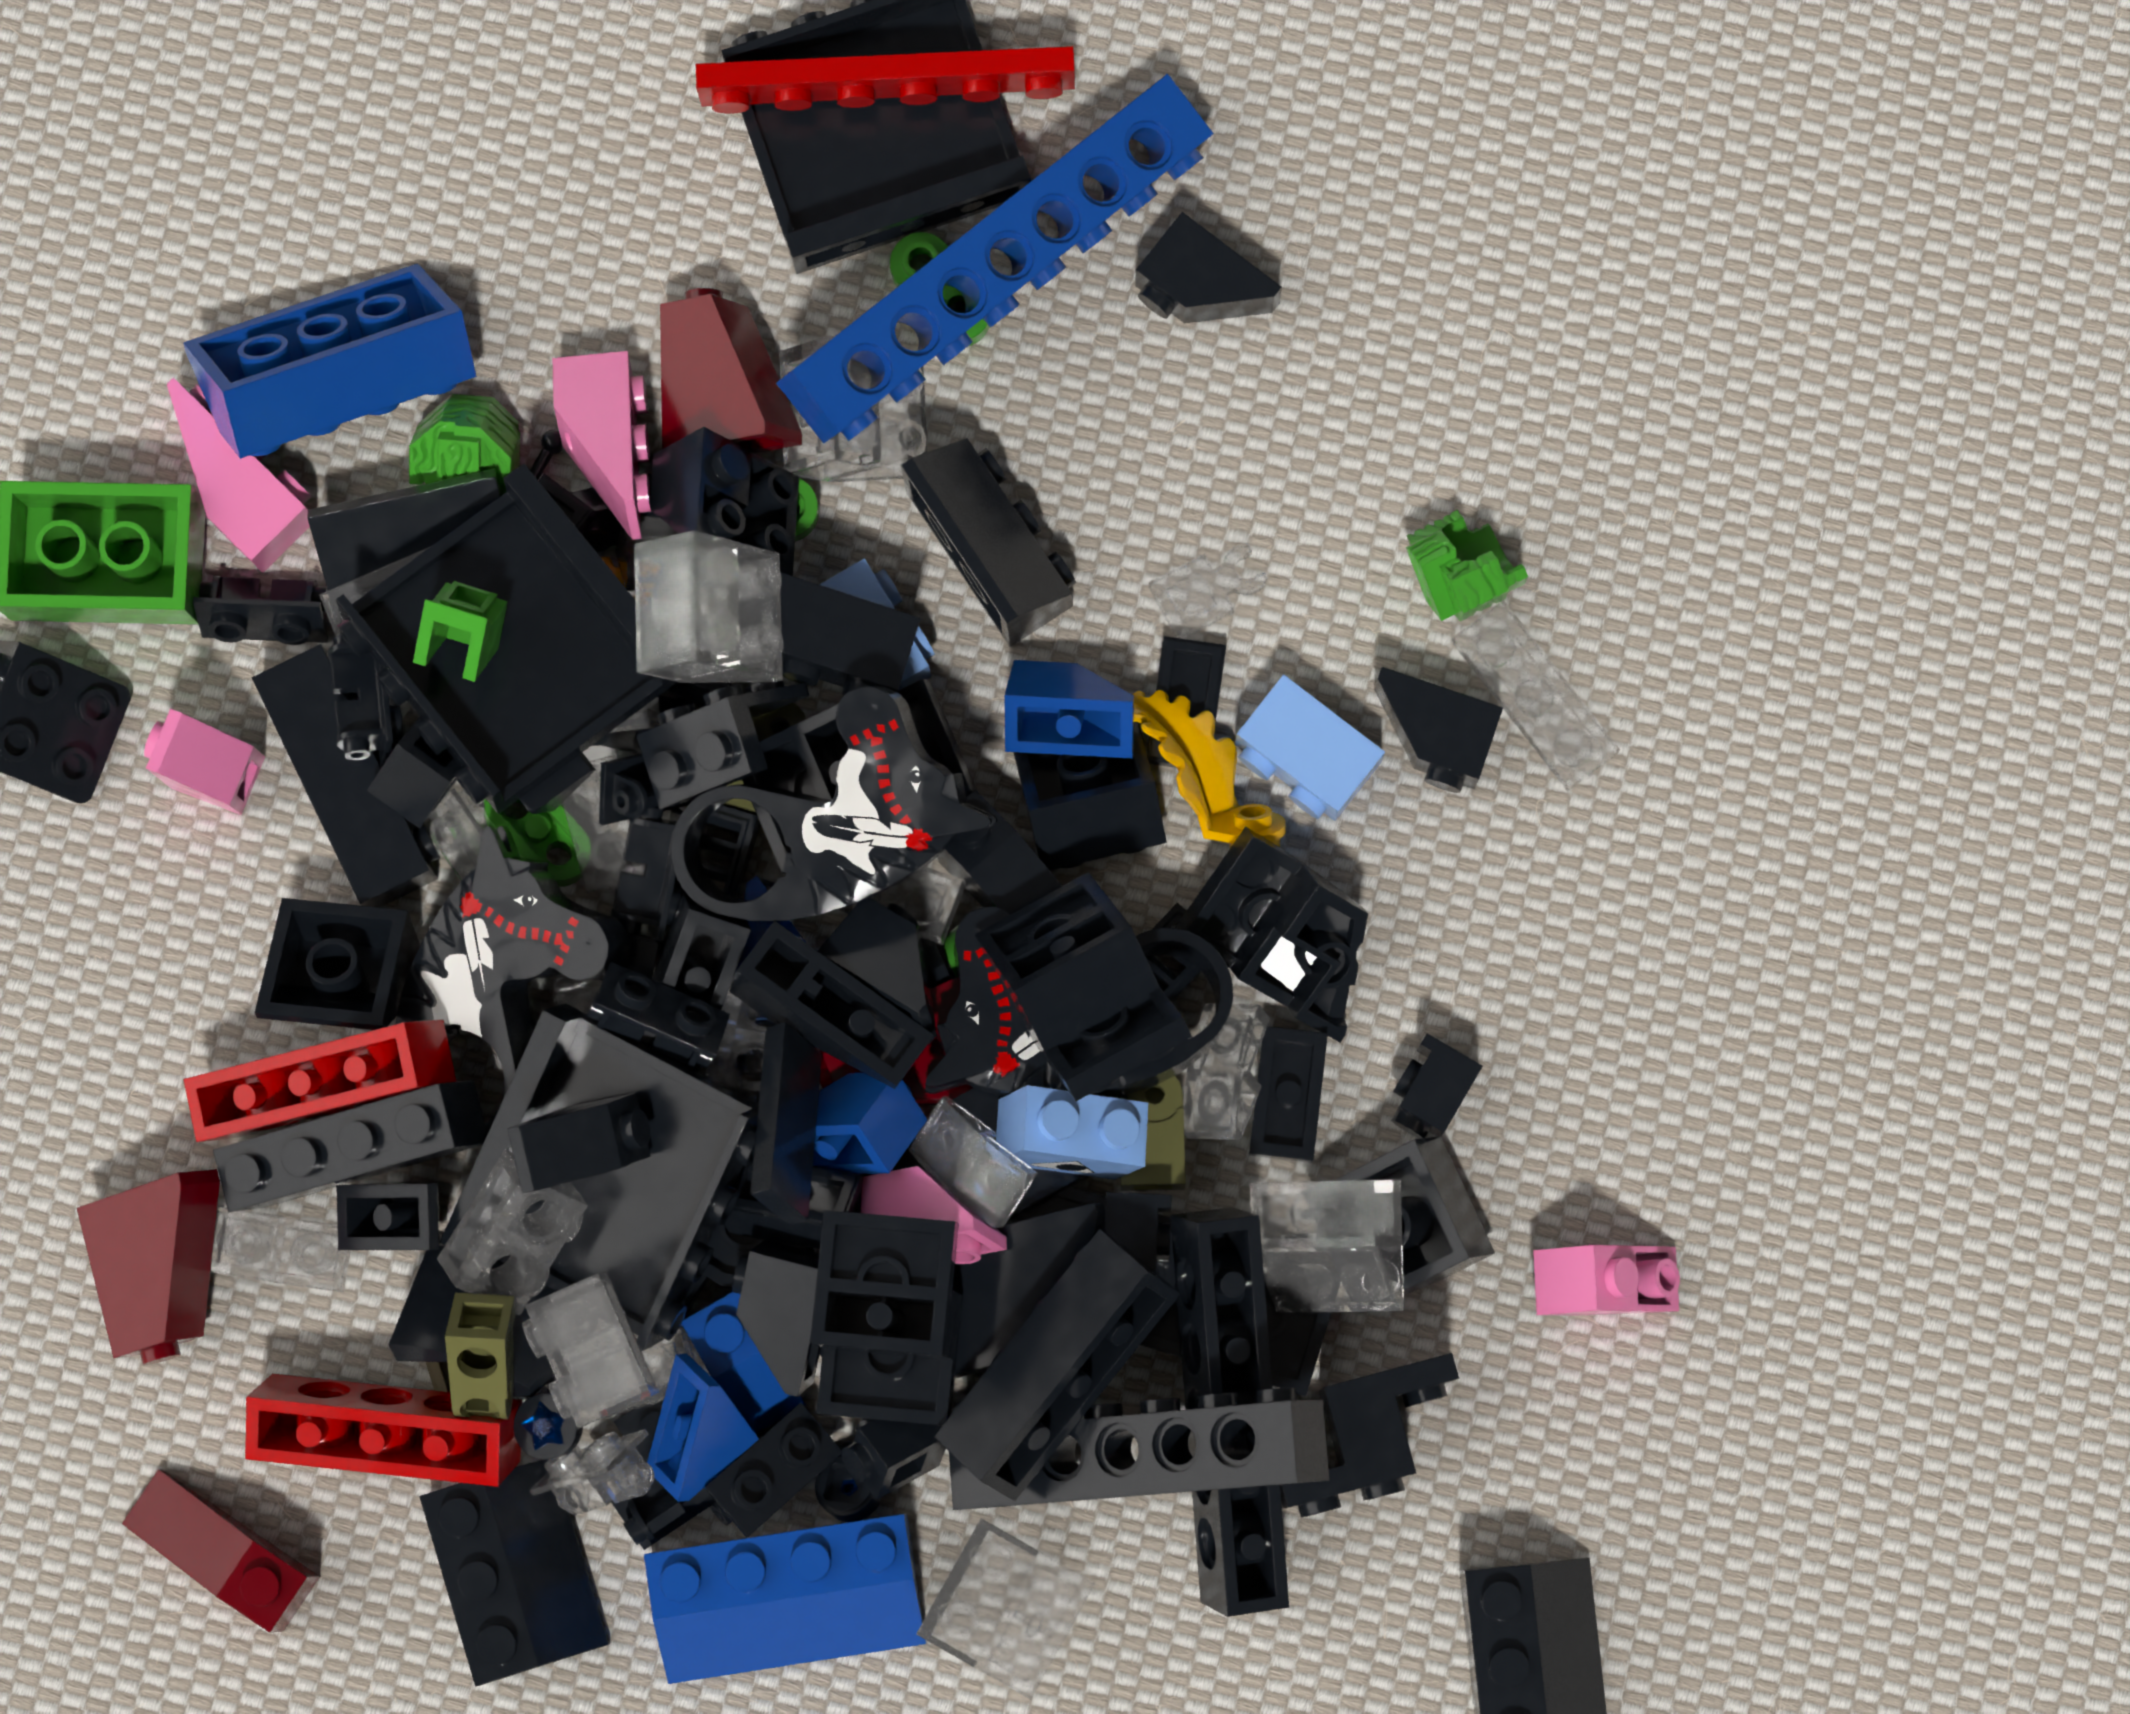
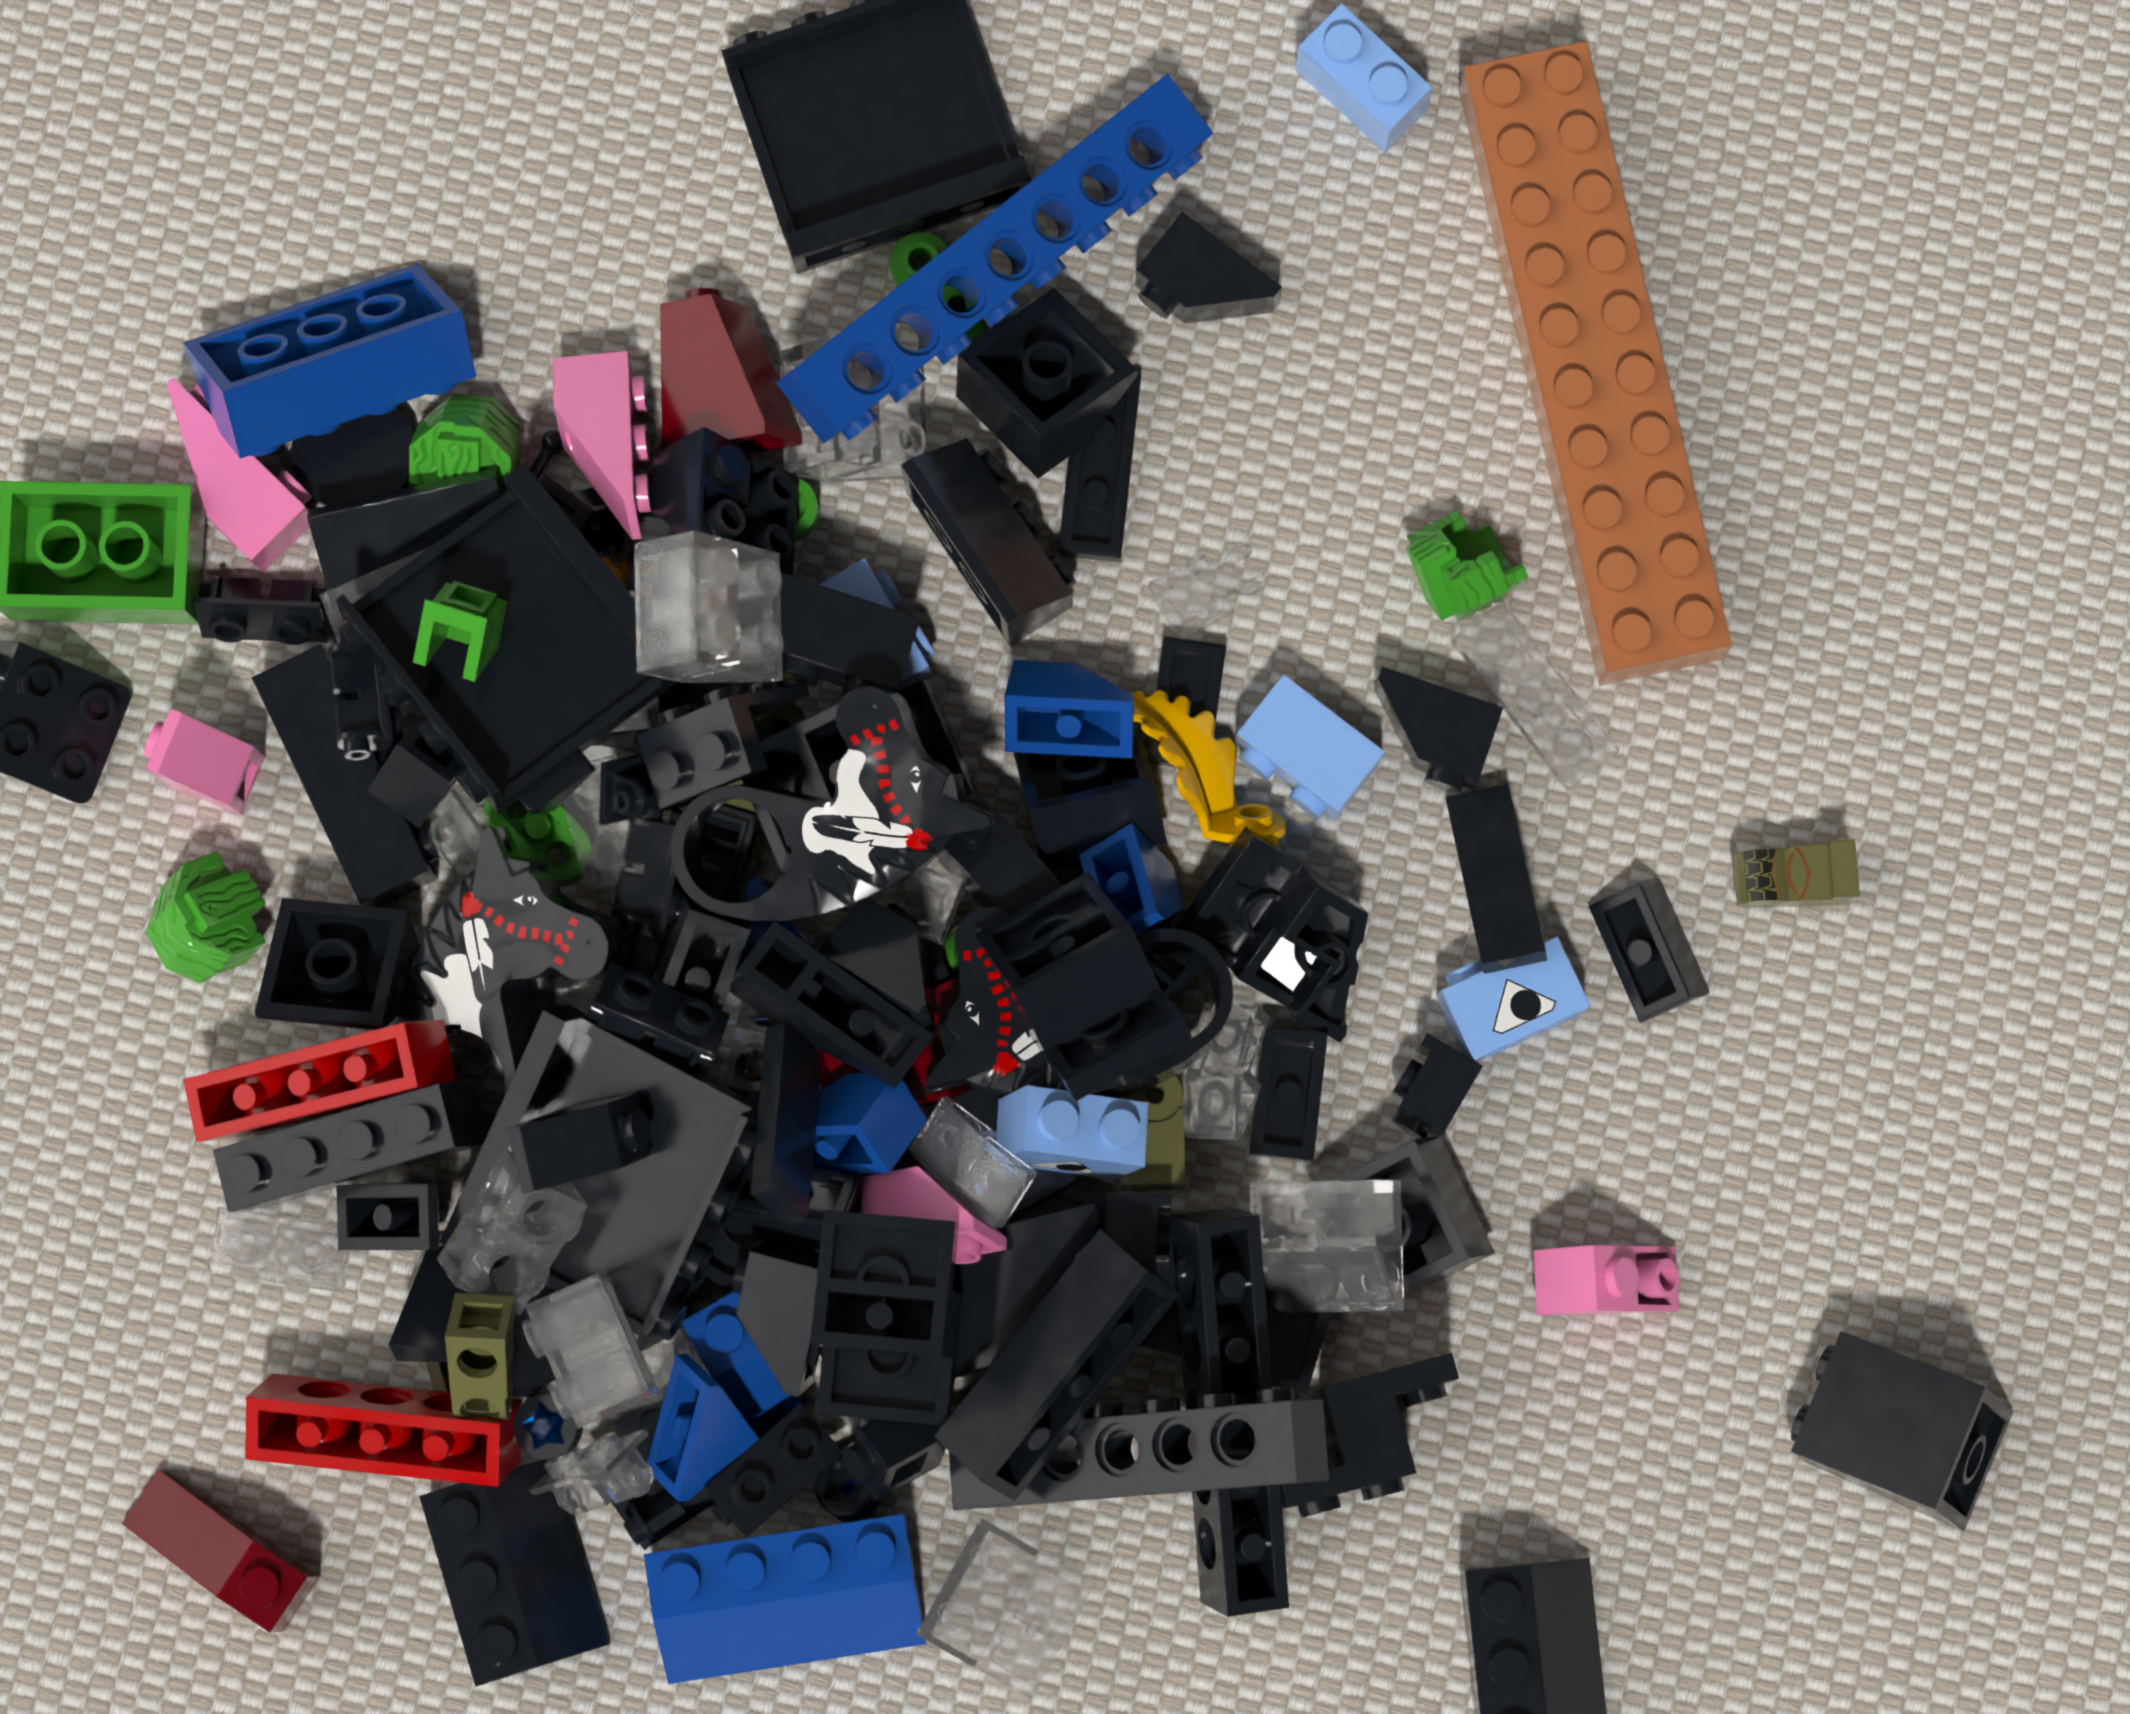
dark red slope [77,1169,220,1365] -> none
red plate [695,46,1075,114] -> none
none -> bright green hair [146,851,266,983]
none -> black tile [291,407,415,506]
none -> black slope [956,288,1137,479]
none -> black tile [1058,374,1141,563]
none -> blue slope [1079,823,1185,936]
none -> light blue brick [1295,3,1433,153]
none -> light blue brick [1436,936,1591,1063]
none -> black tile [1445,784,1547,974]
none -> nougat brick [1459,41,1732,686]
none -> black slope [1588,878,1710,1023]
none -> olive leg [1733,839,1860,908]
none -> black slope [1791,1331,2013,1531]

